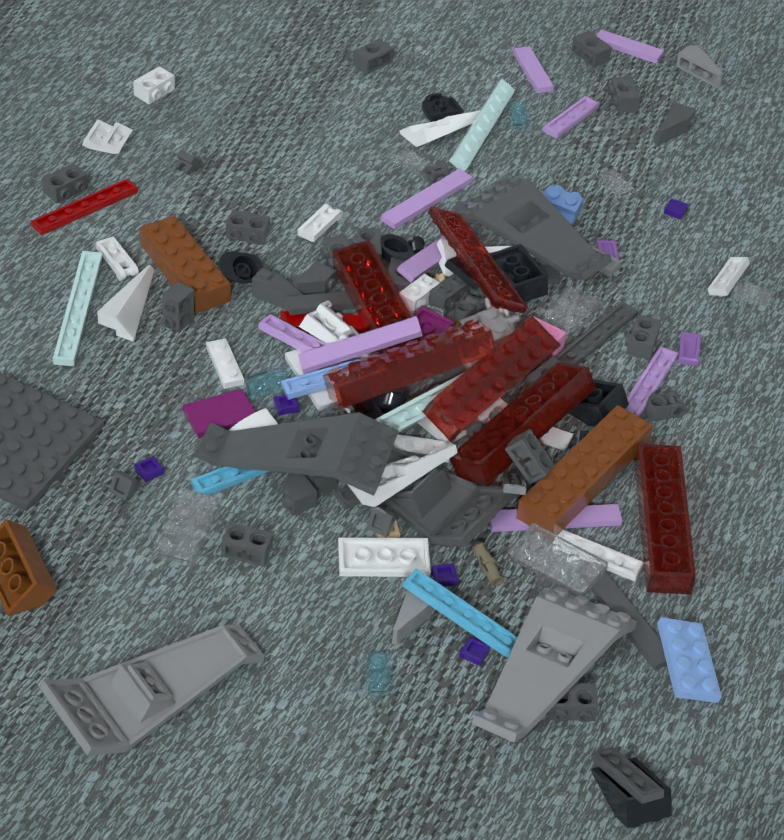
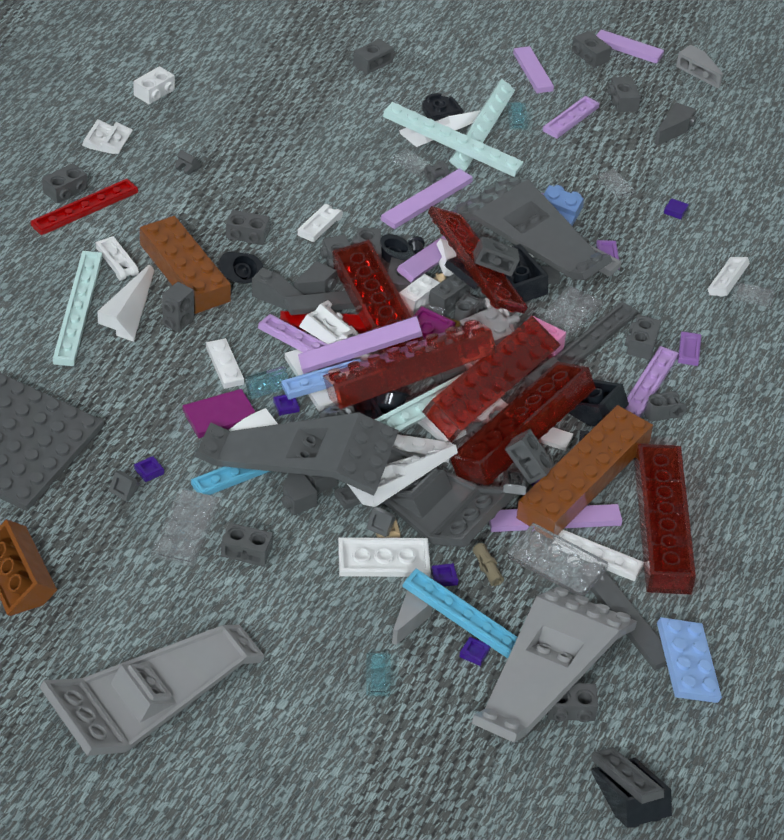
none -> light aqua plate [383,102,523,177]
none -> dark grey brick [473,236,520,276]

